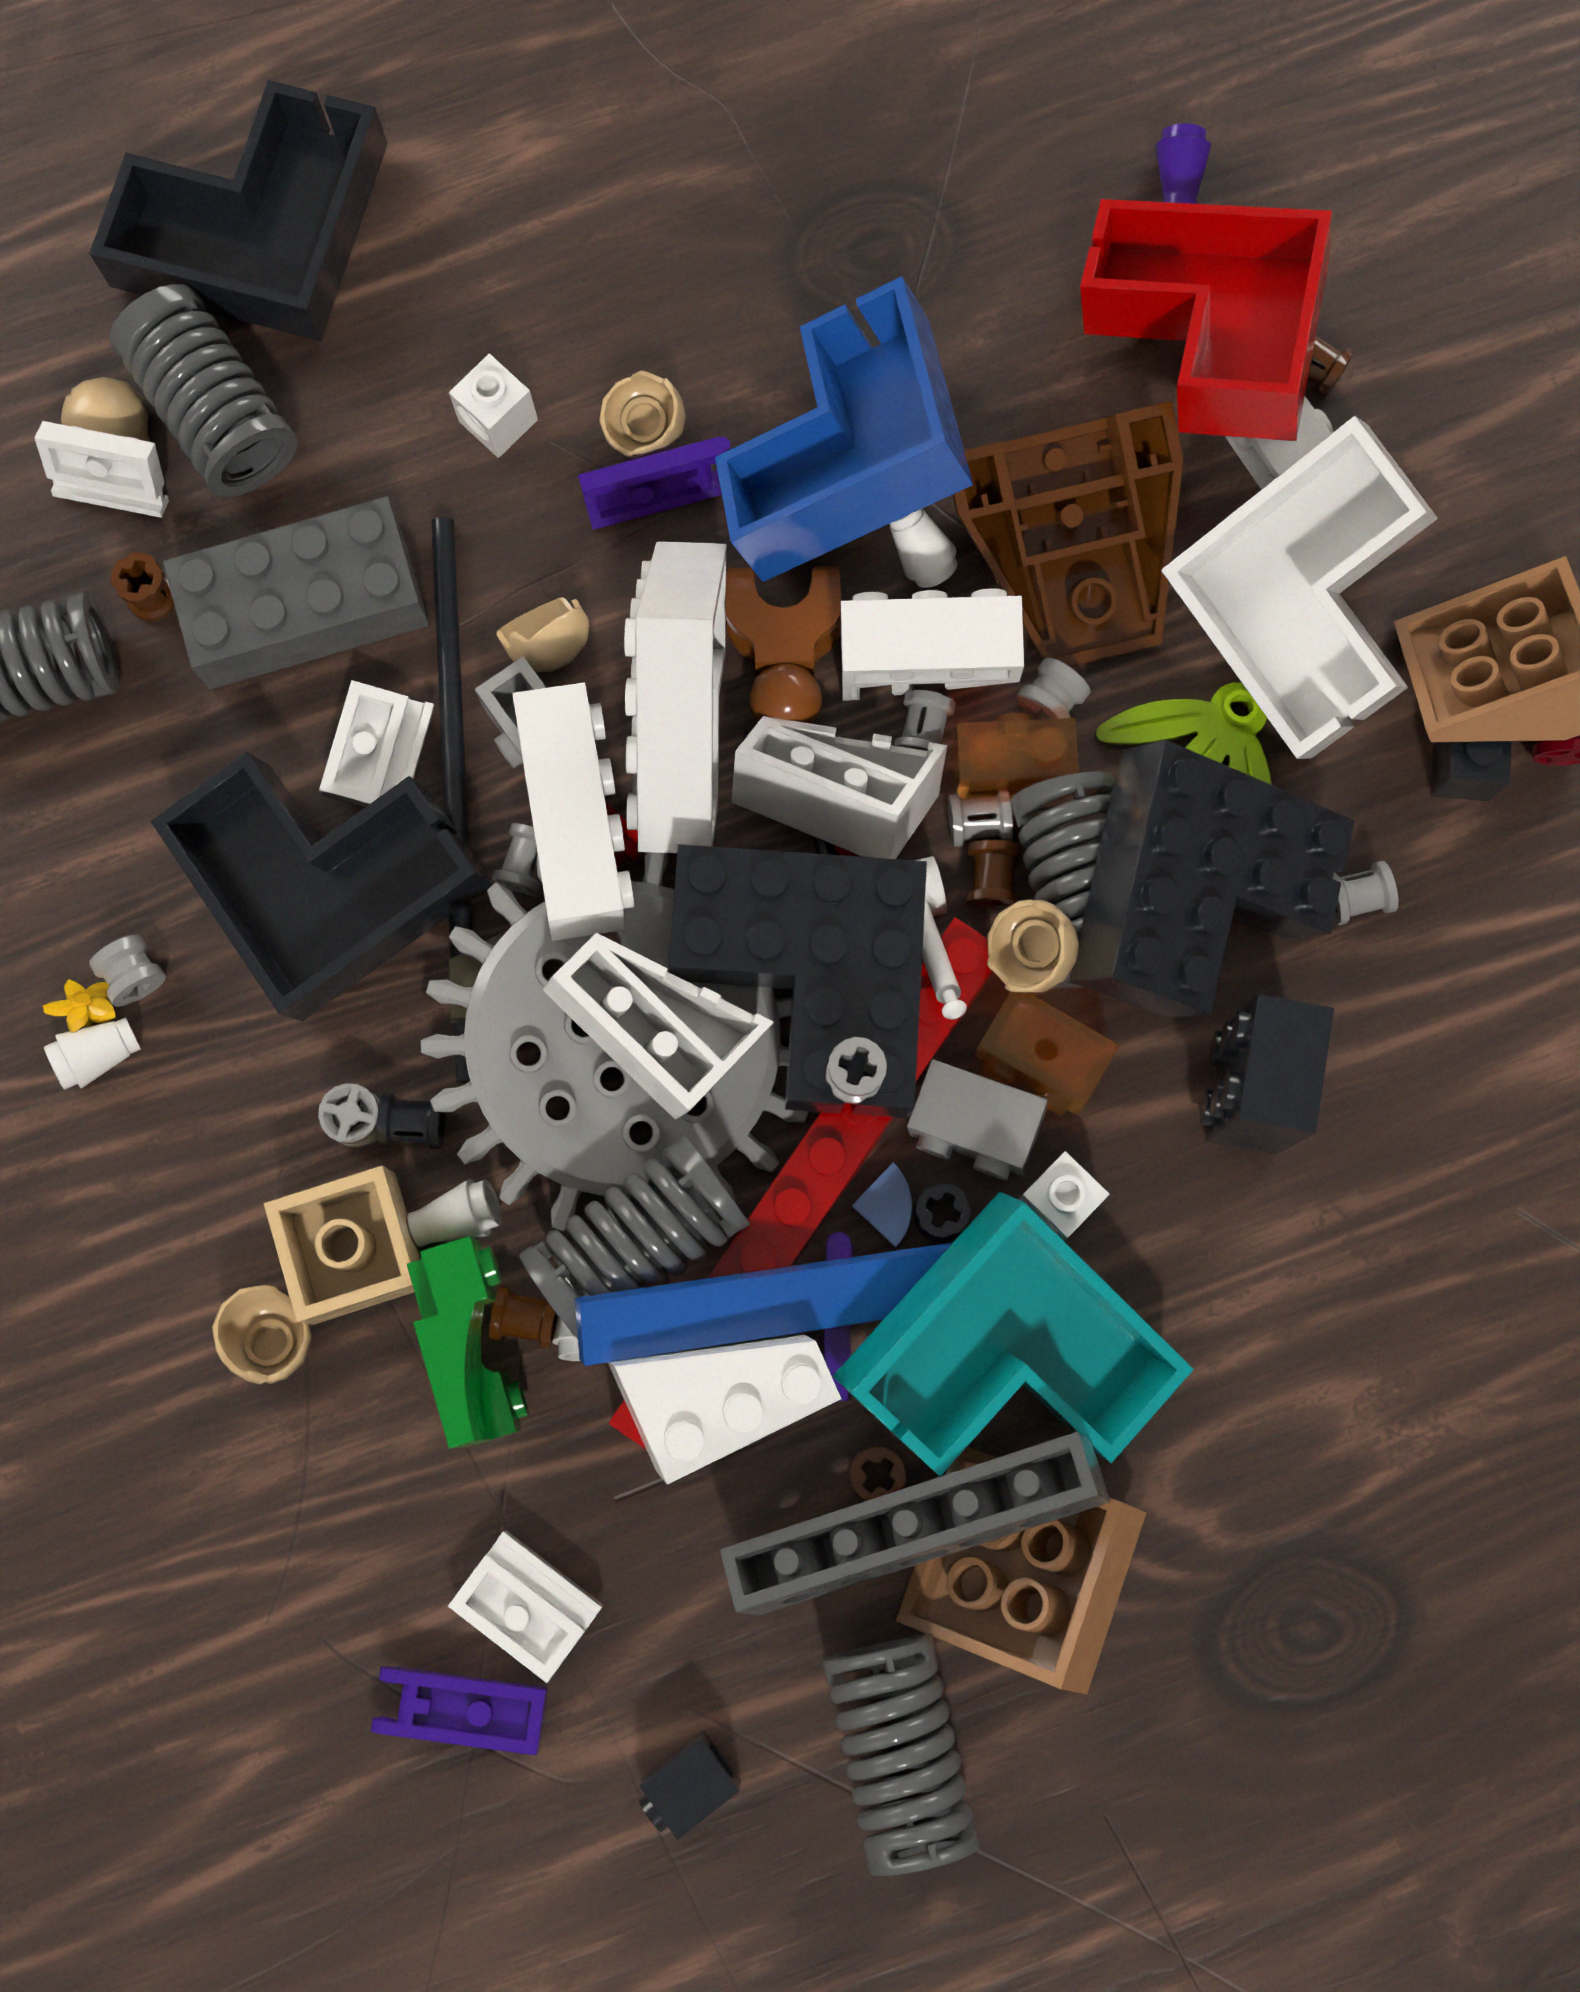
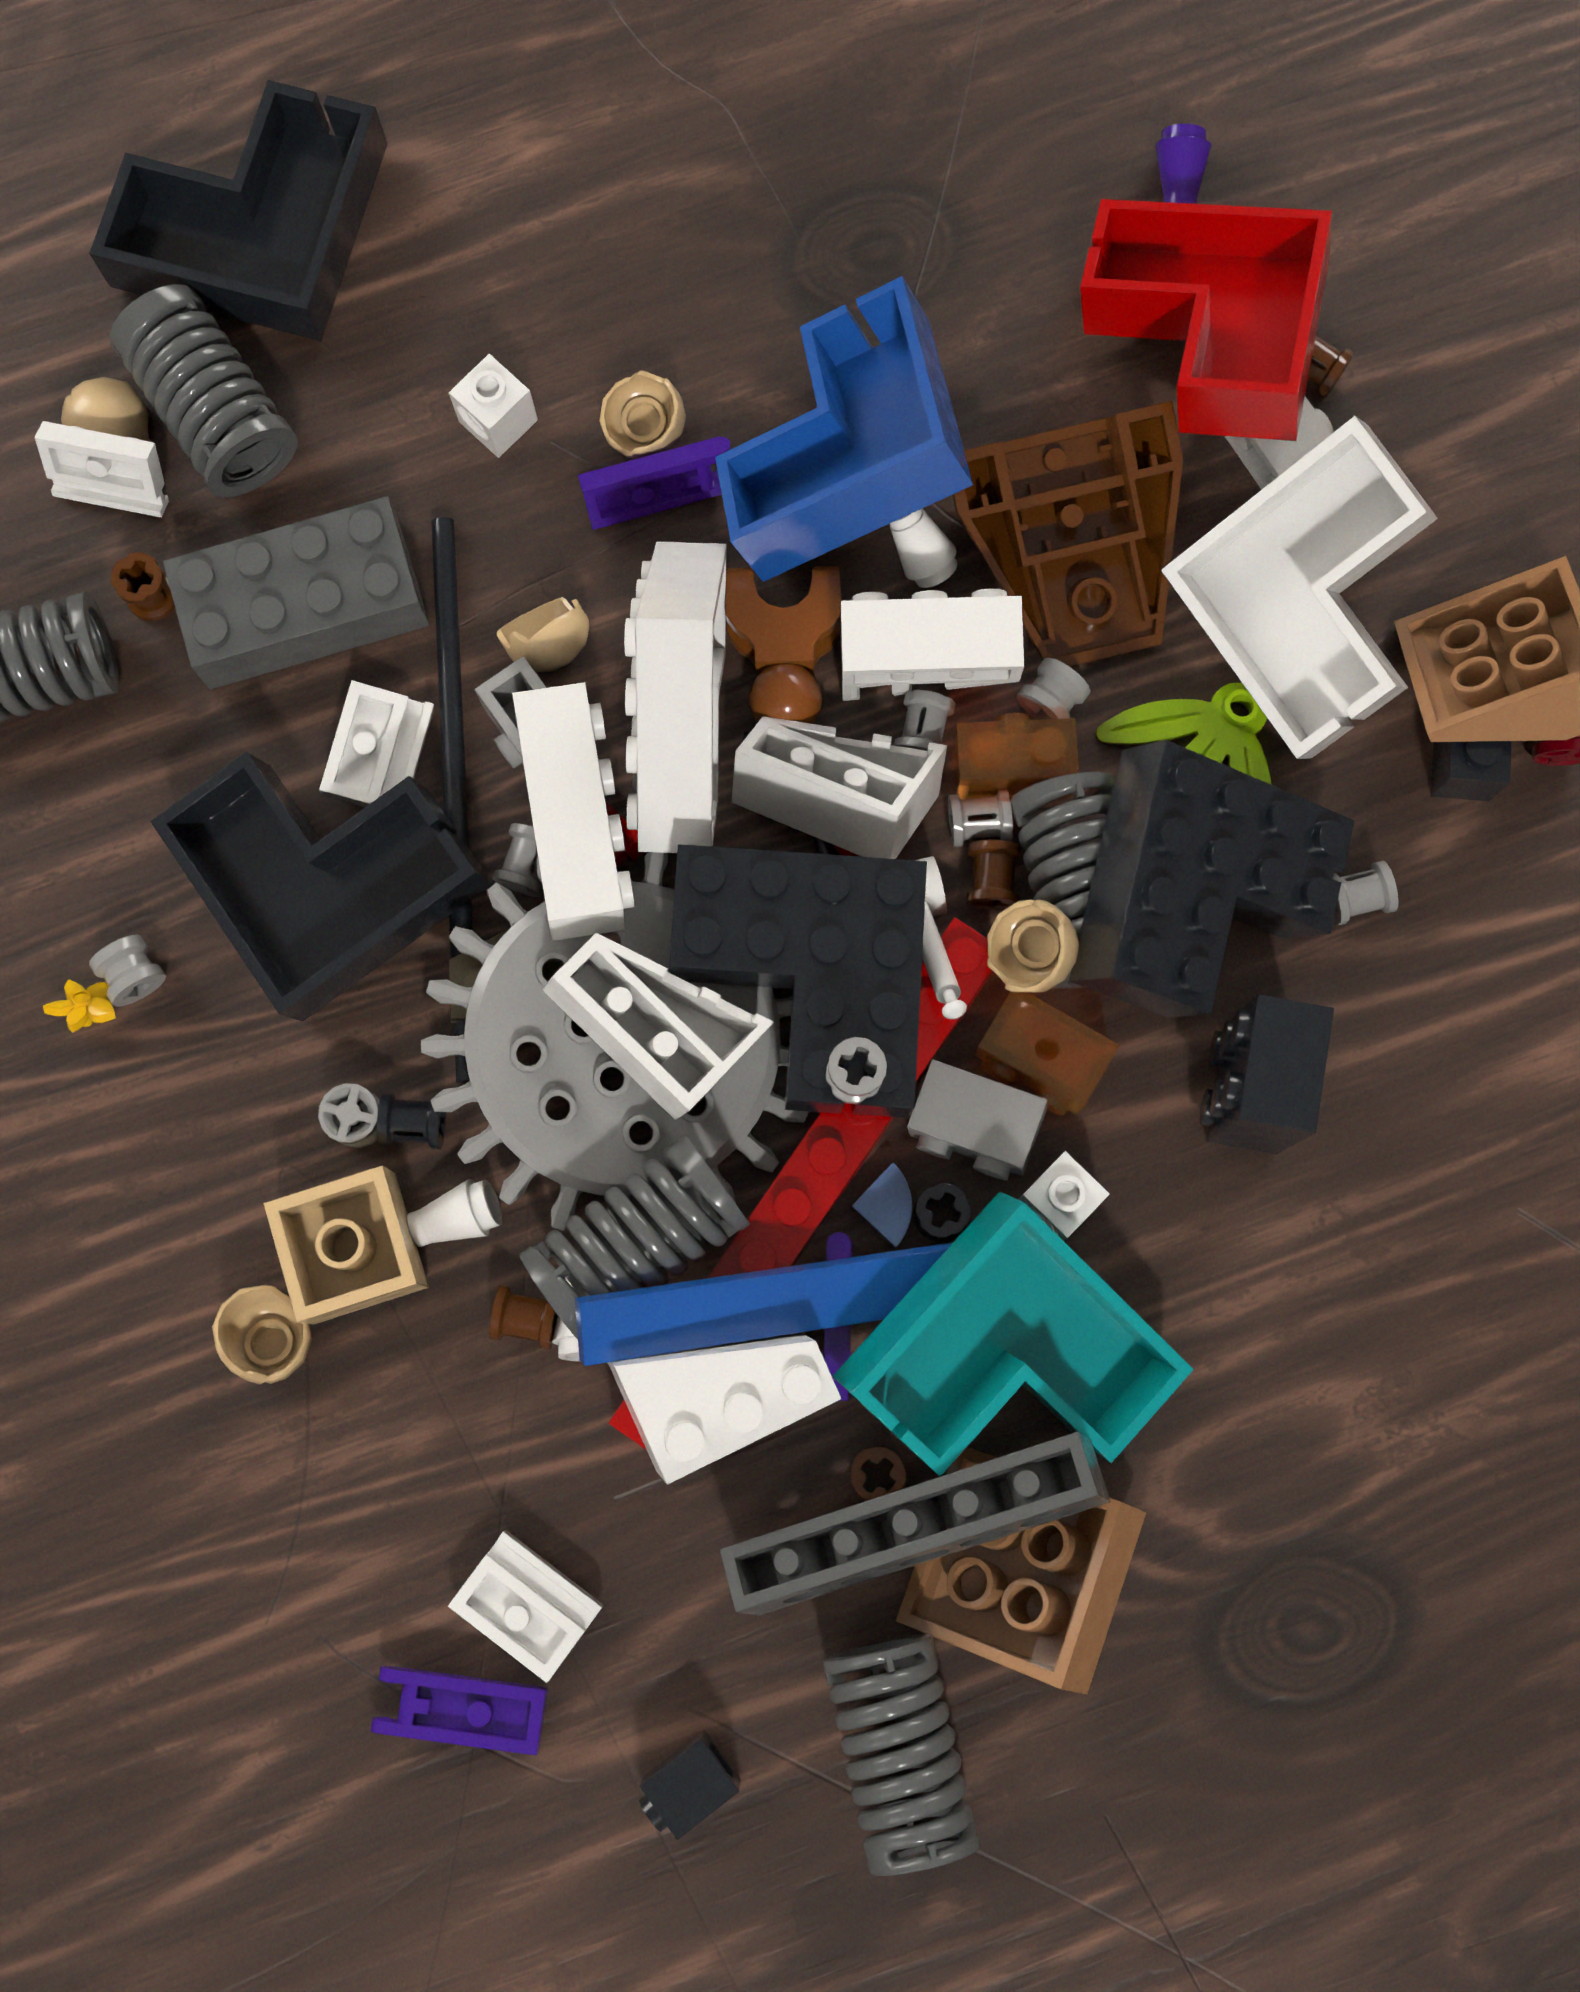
white cone [44,1017,141,1090] -> none
green slope [407,1236,529,1449] -> none

